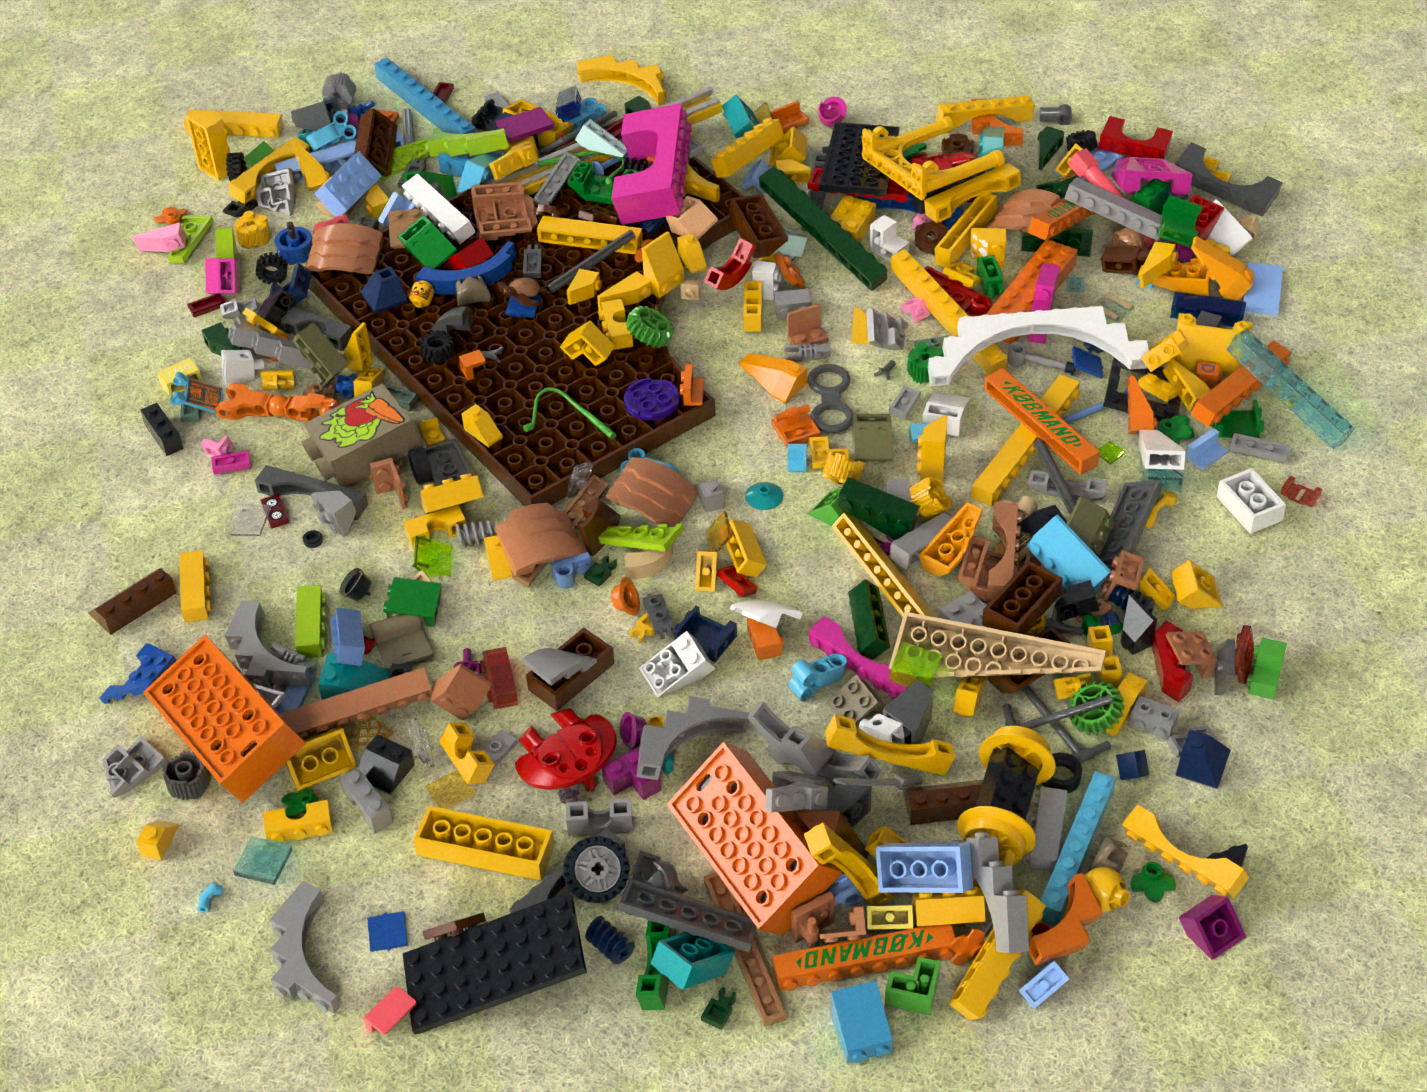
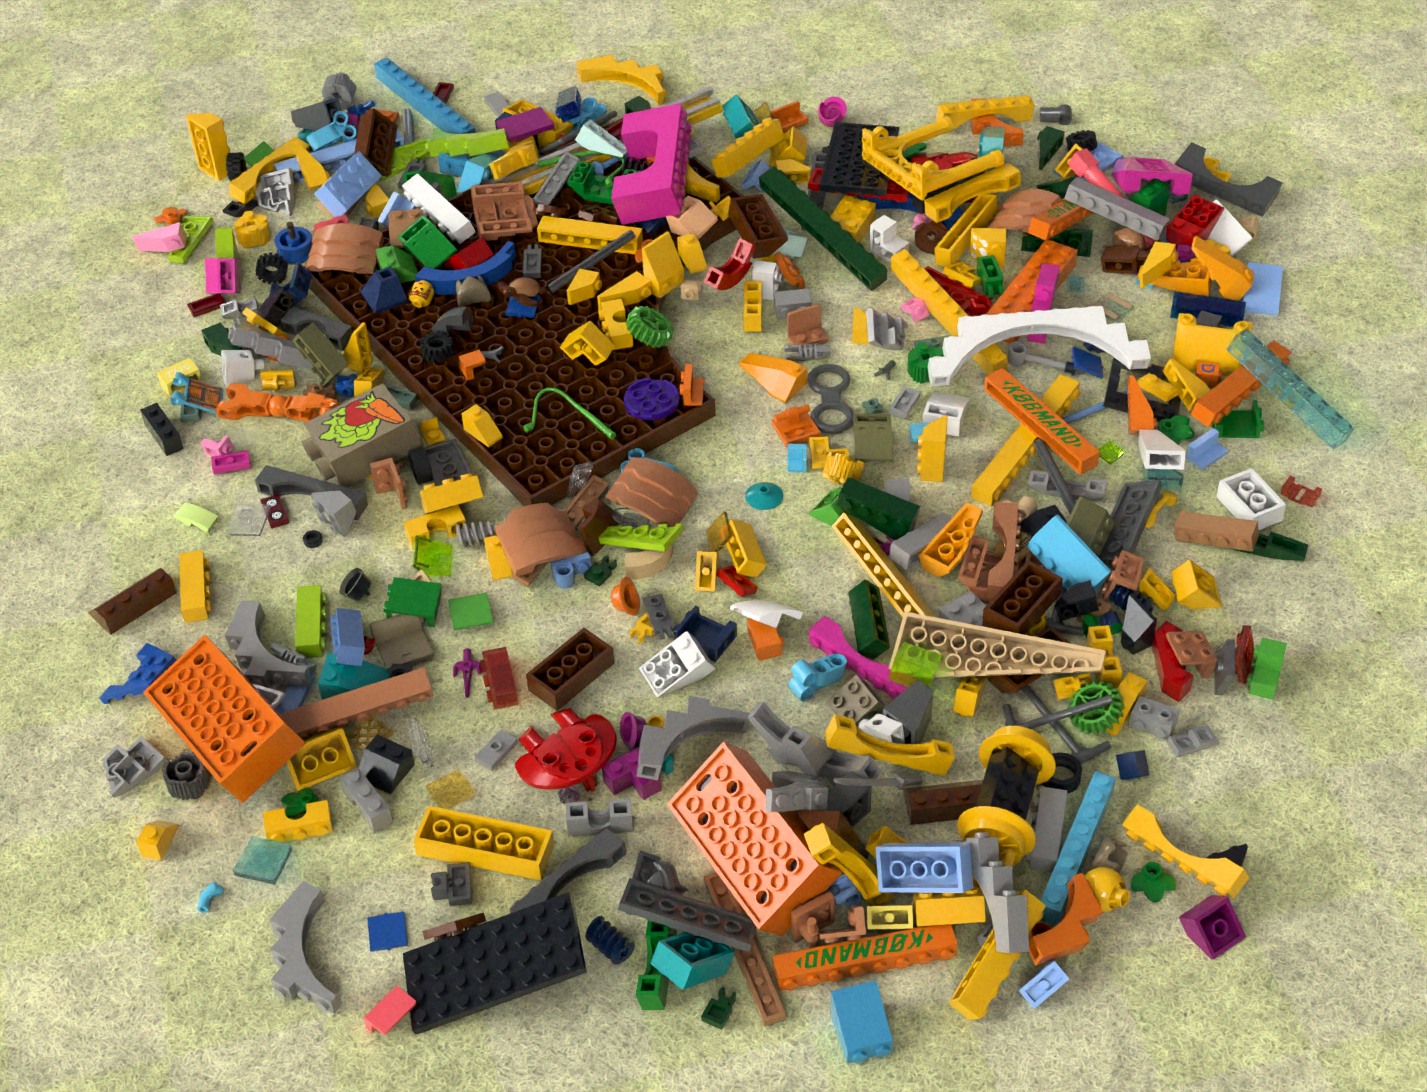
yellow brick [184,109,284,138] -> none
nougat slope [431,664,492,720] -> none
yellow arch [439,722,495,784] -> none
black hinge [471,99,503,132] -> none
light grey slope [523,648,597,685] -> none
wheel [563,836,630,903] -> none
light grey slope [694,480,724,513] -> none
bright green brick [885,957,941,1015] -> none
yellow brick [909,477,952,521] -> none
reddish brown plate [941,134,974,154] -> none
orange plate [950,928,985,965] -> none
red arch [1098,116,1173,159] -> none
yellow panel [1141,329,1189,372] -> none
green panel [1158,195,1203,248] -> none
dark blue slope [1176,729,1231,789] -> none
light grey plate [1229,433,1291,463] -> none
none -> yellowish green slope [174,503,219,532]
none -> bright green slope [376,246,418,283]
none -> dark grey plate [430,862,472,906]
none -> bright green piece [448,592,493,630]
none -> clear dish [612,508,650,528]
none -> yellow bracket [709,195,731,221]
none -> sand green plate [862,398,883,414]
none -> medium nougat brick [1174,511,1259,552]
none -> dark green slope [1229,531,1308,561]

